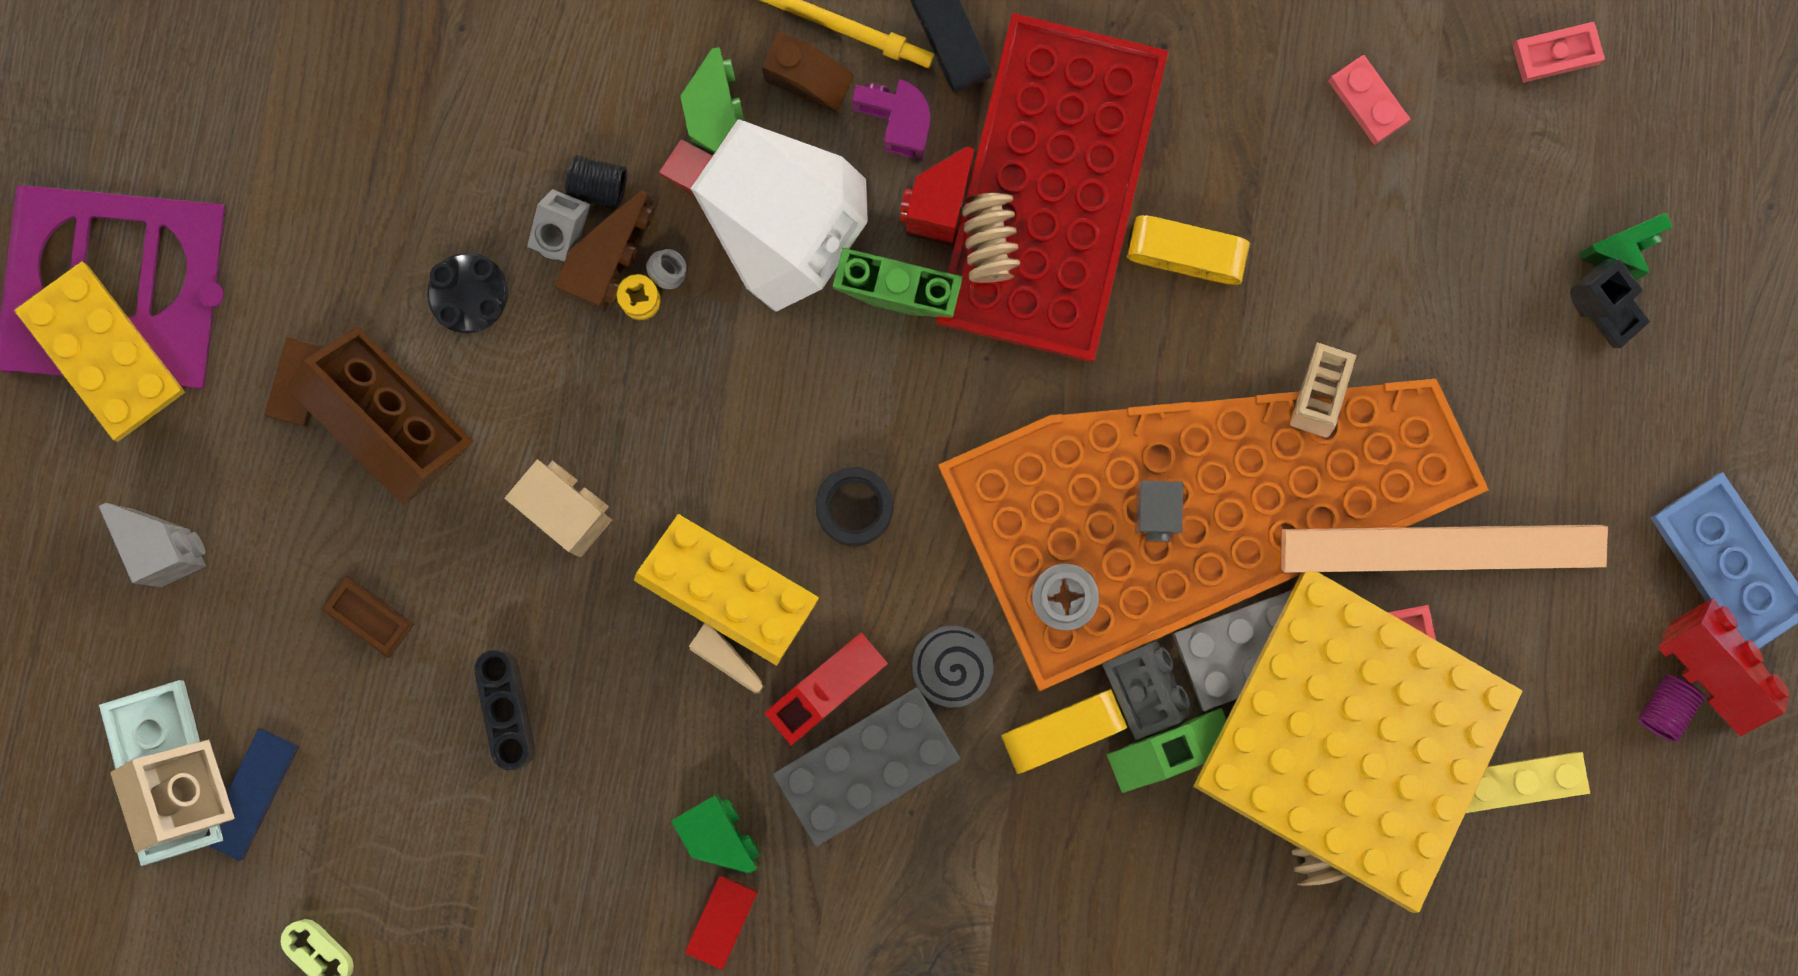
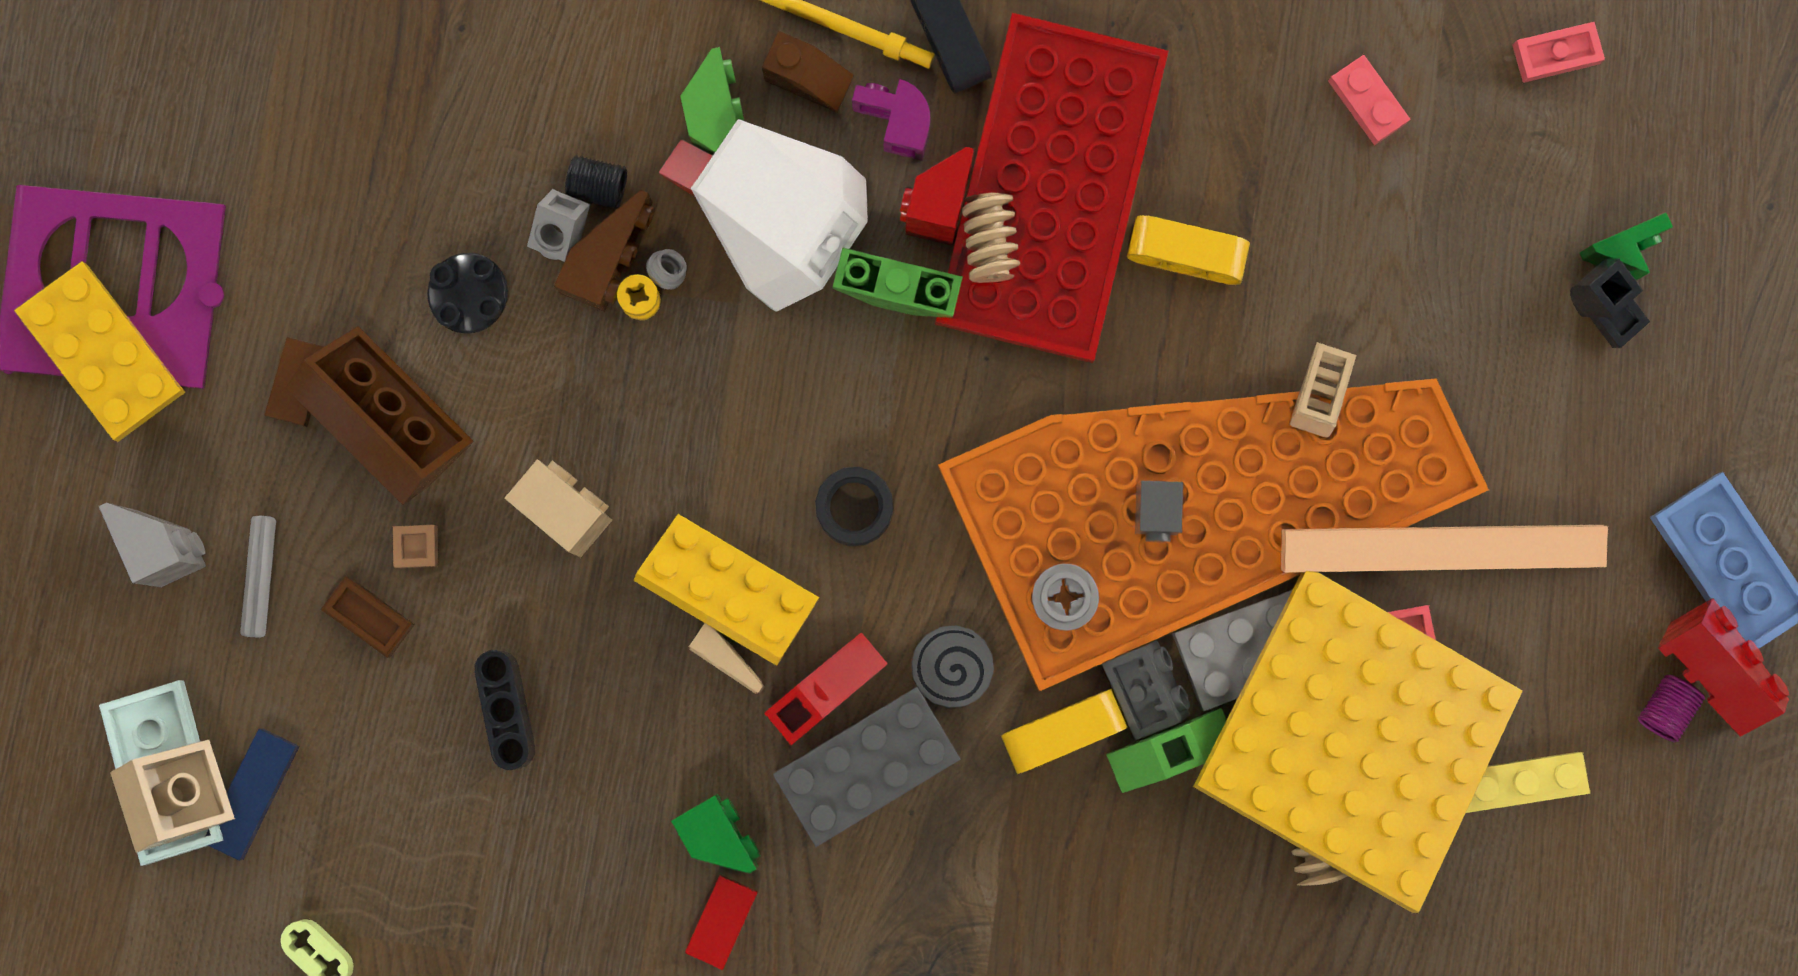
none -> light grey axle [240,516,276,638]
none -> medium nougat plate [393,525,438,569]

